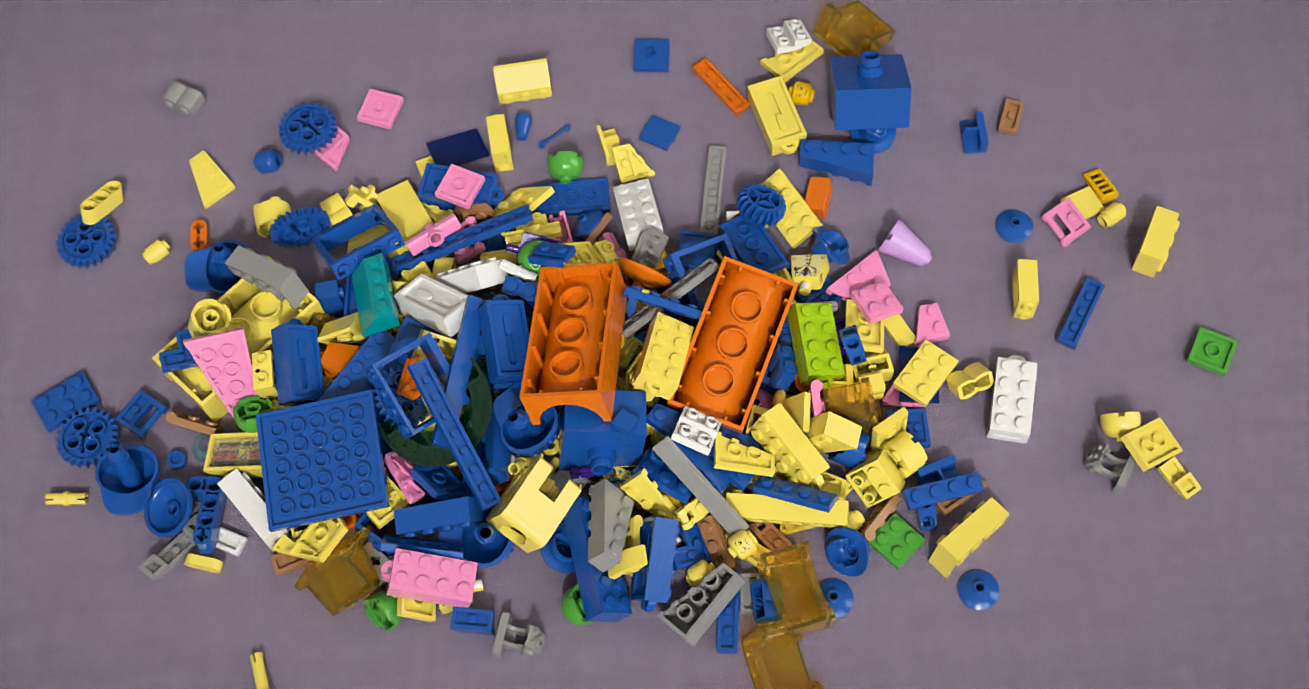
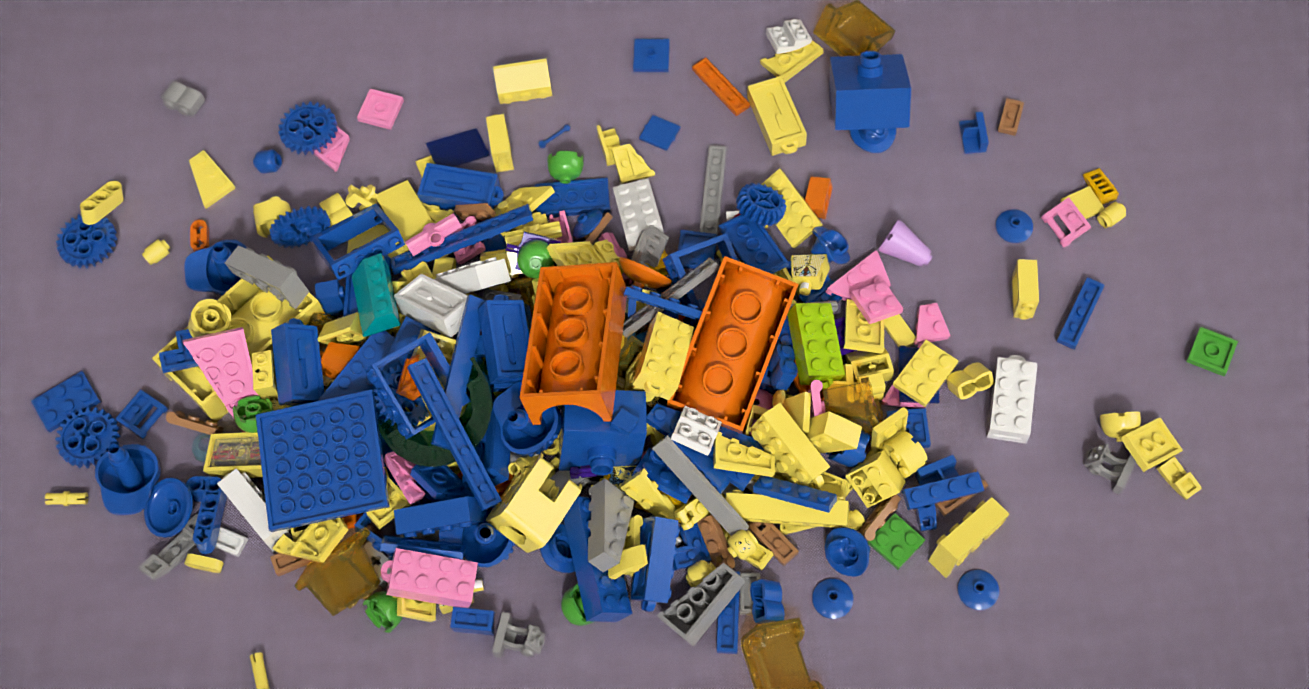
blue tile [166,450,188,470] -> none
bright pink plate [435,164,485,210] -> none
white axle [499,259,538,283] -> none
blue brick [501,276,538,307] -> none
blue cone [515,113,532,141] -> none
blue plate [528,241,576,268] -> none
clear yellow windscreen [757,541,836,635] -> none
yellow head [789,81,815,106] -> none
blue wedge [799,139,875,186] -> none
blue leg [839,325,867,366] -> none
light yellow brick [1132,206,1180,278] -> none

